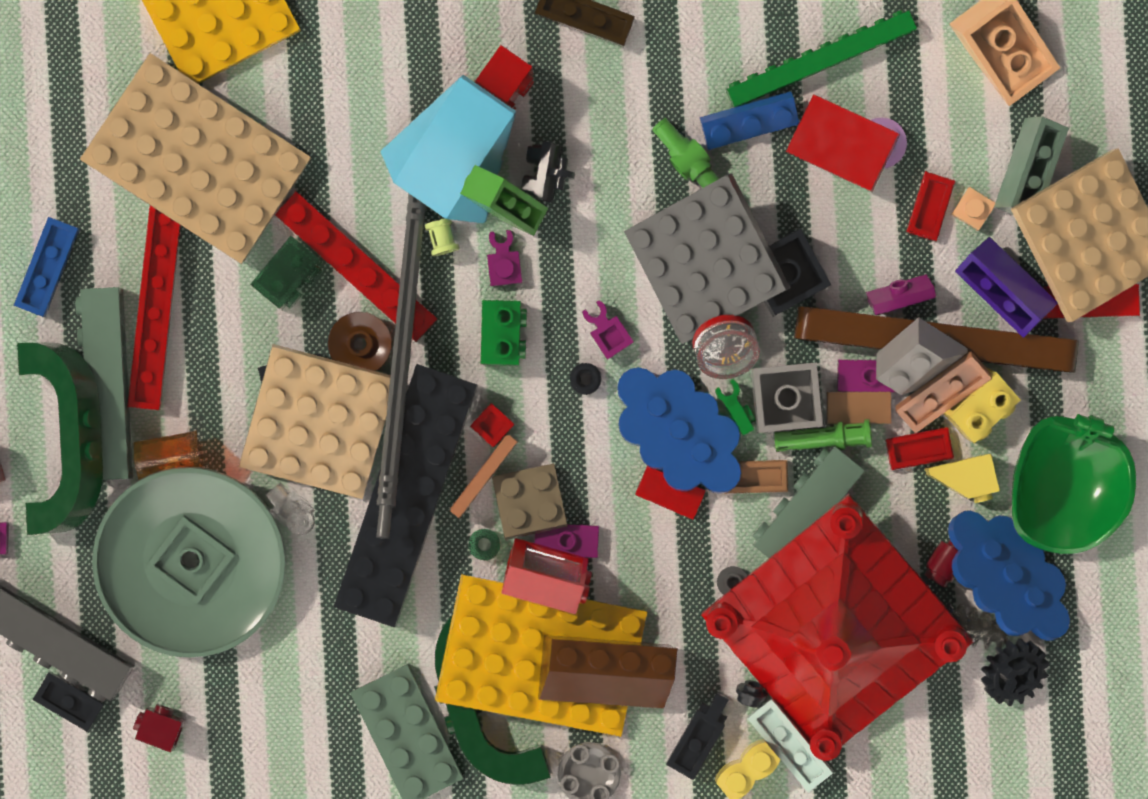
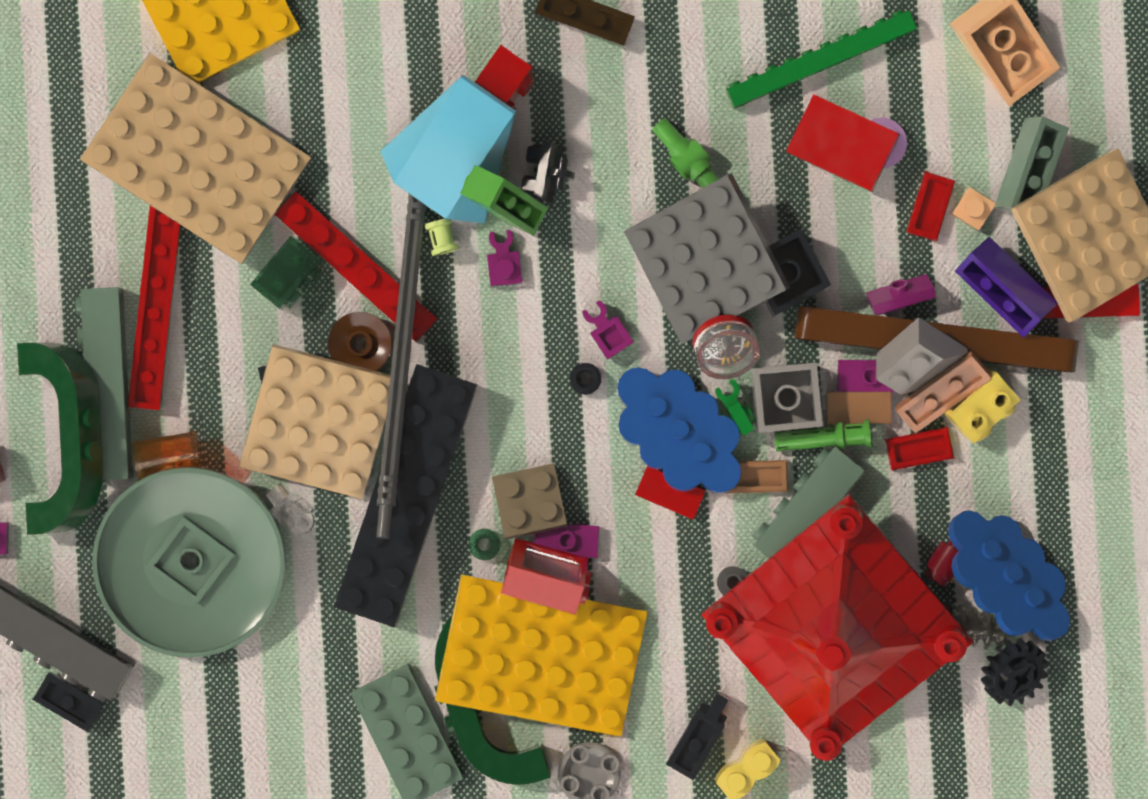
blue plate [13,217,80,317] -> none
dark red brick [133,704,186,753] -> none
nougat tile [450,435,518,518] -> none
red plate [470,403,515,448] -> none
green brick [480,300,527,366] -> none
reddish brown slope [538,635,678,709] -> none
blue plate [699,91,799,150] -> none
black plate [736,680,768,707] -> none
light aqua plate [747,698,834,793] -> none
light yellow slope [925,454,1000,503] -> none
green piece [1012,414,1136,554] -> none

